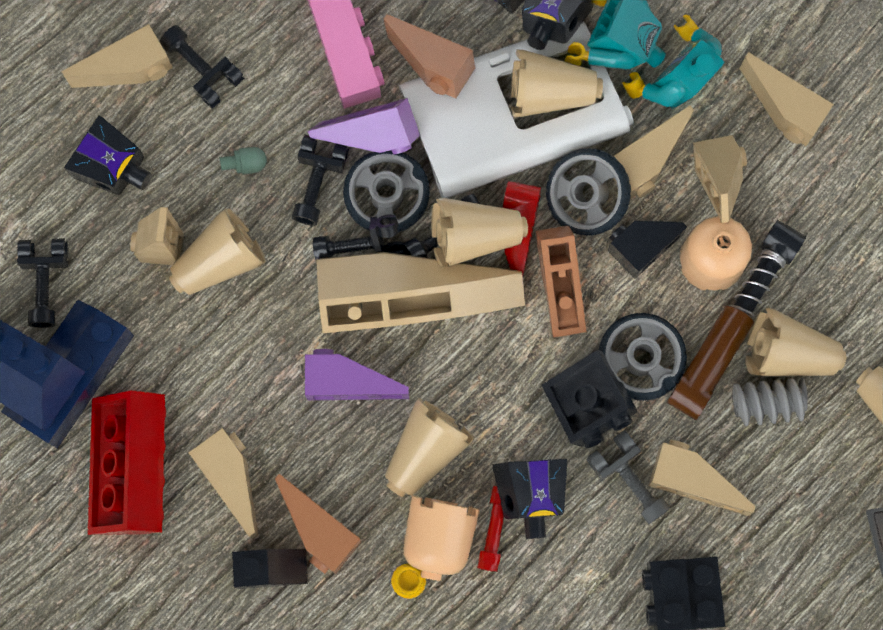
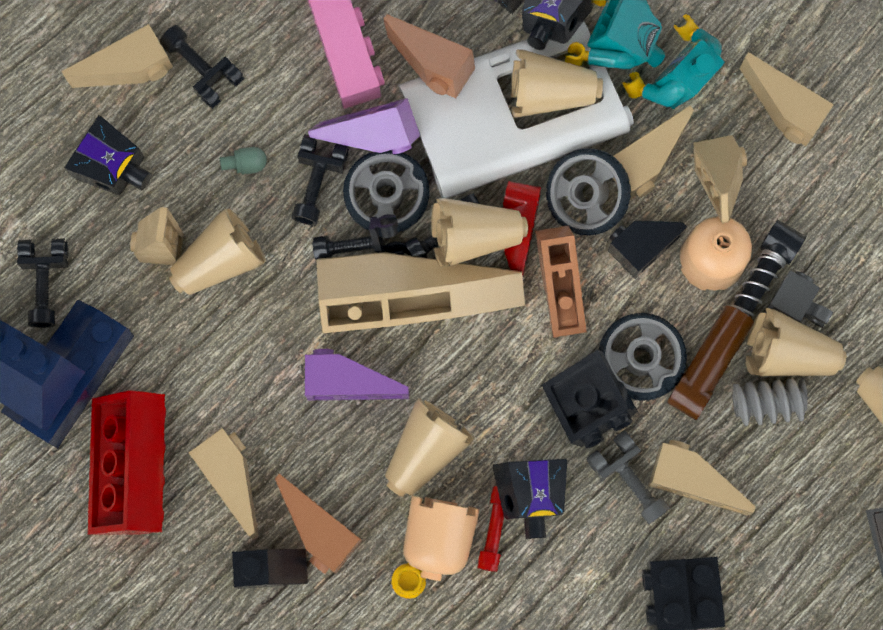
none -> dark grey brick [764,270,833,328]

